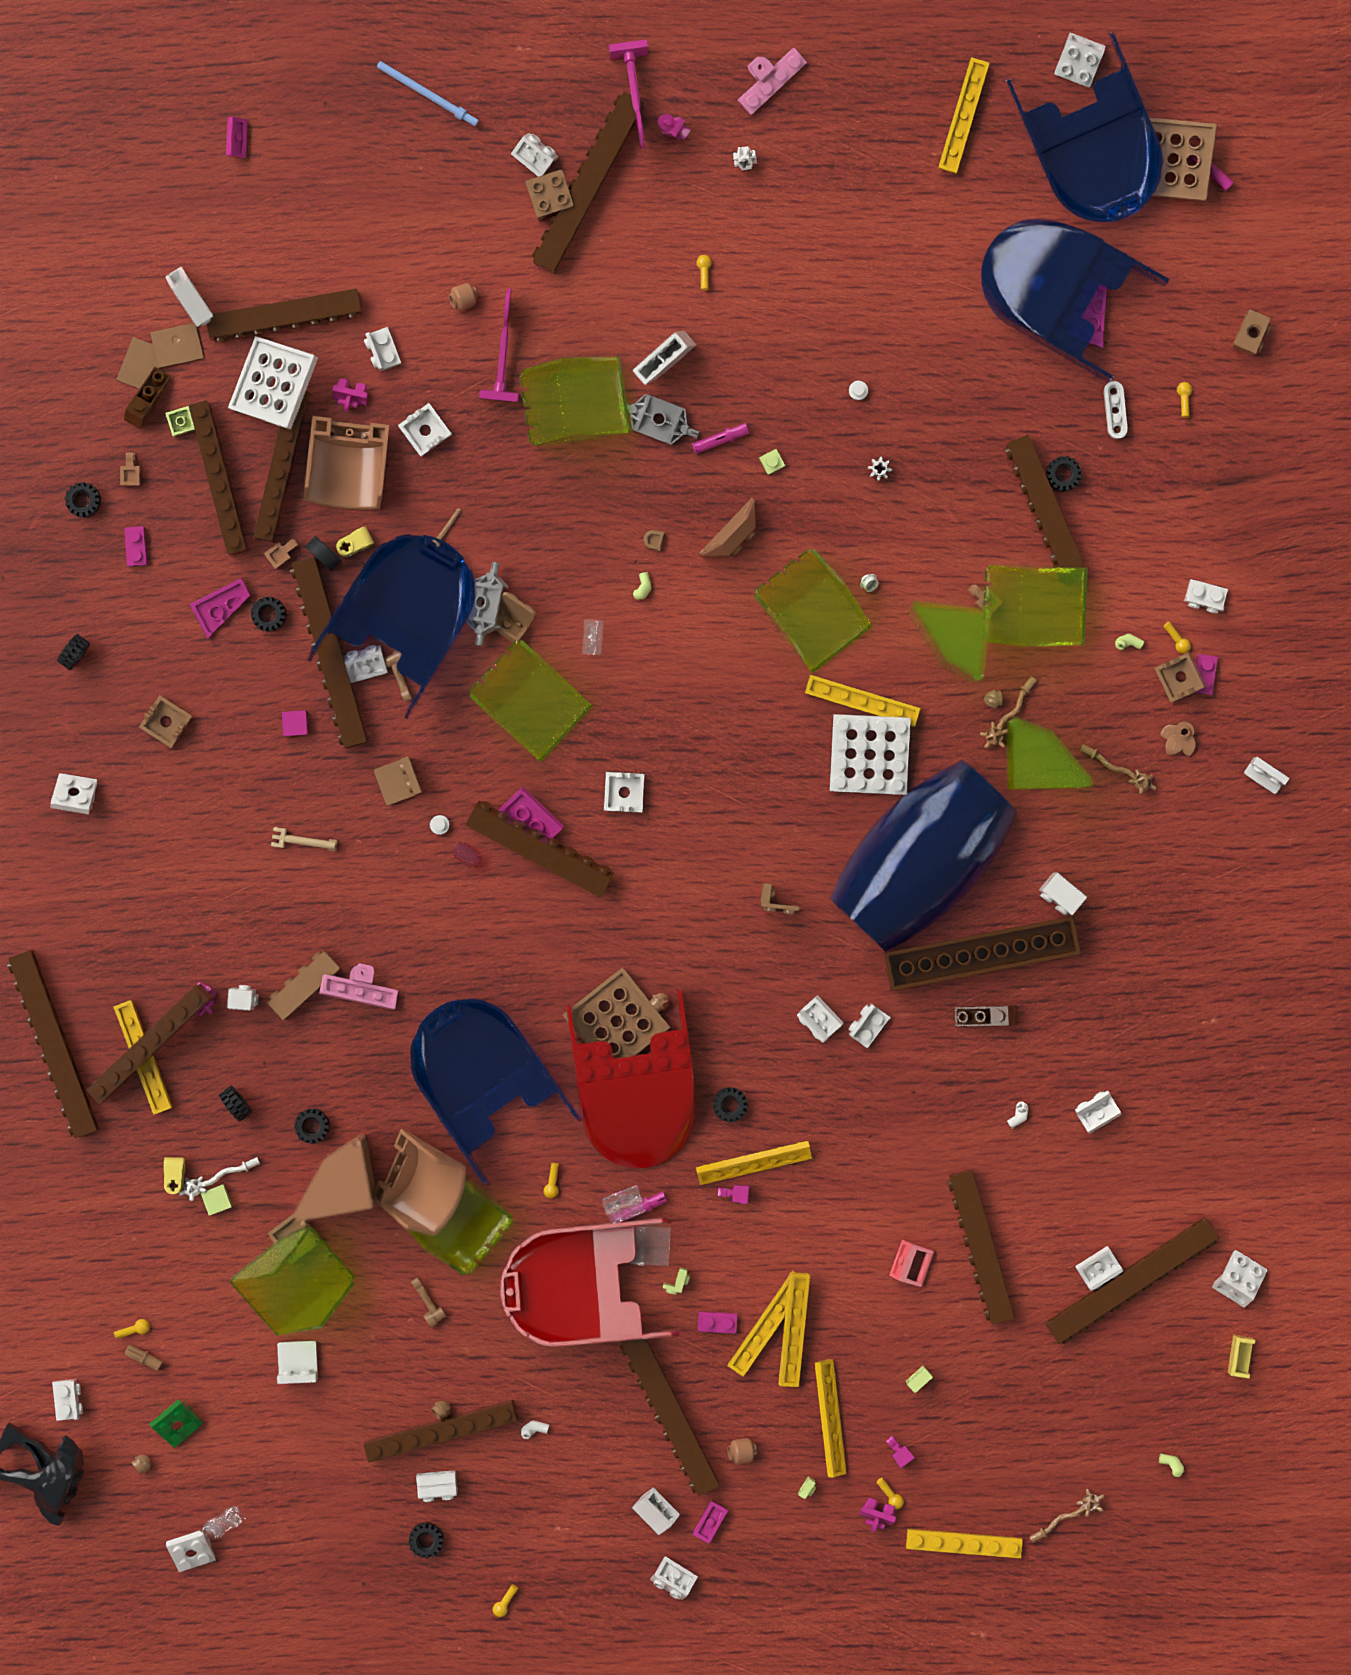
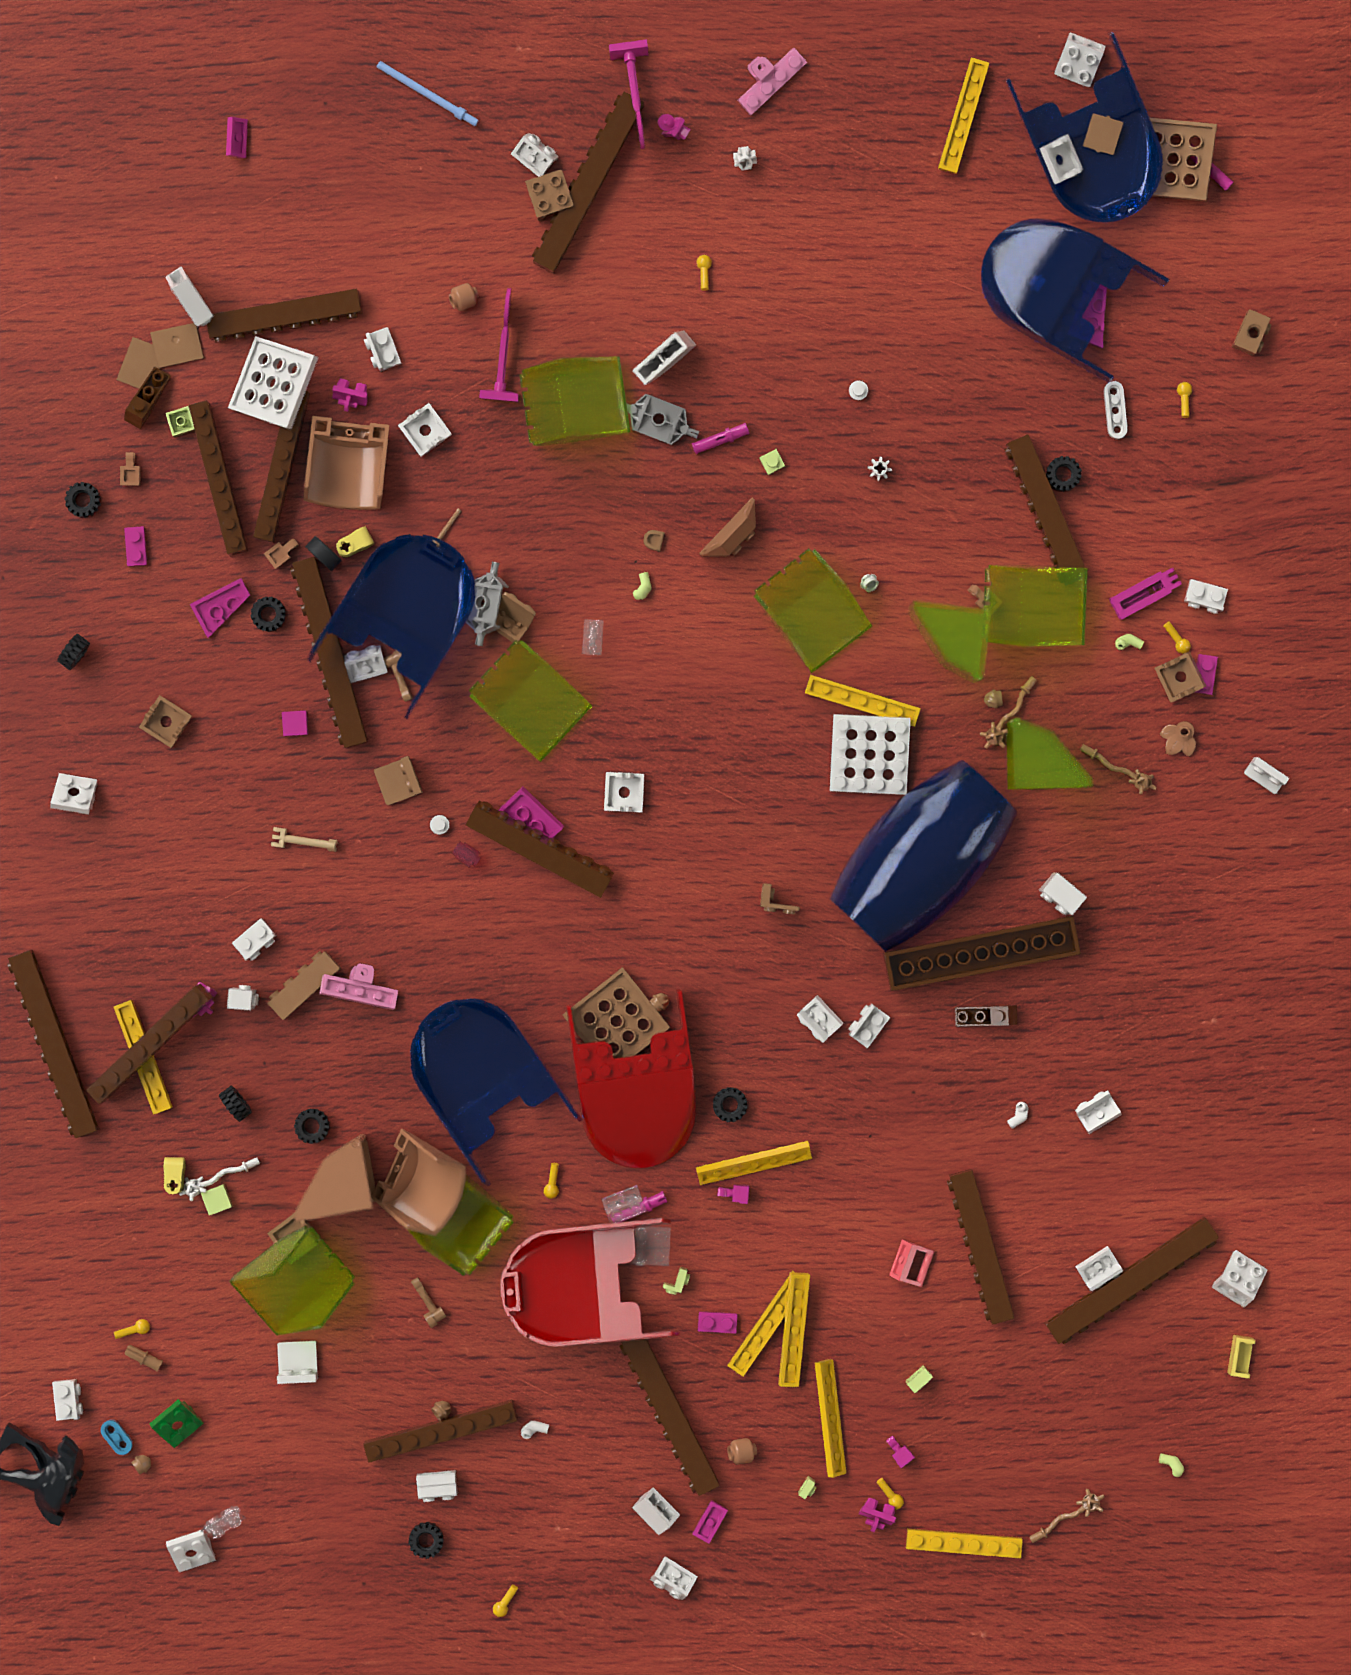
none -> dark azure plate [101,1420,133,1455]
none -> white bracket [232,918,277,961]
none -> white piece [1040,134,1083,184]
none -> medium nougat piece [1083,113,1123,155]
none -> dark pink hinge [1109,568,1182,620]

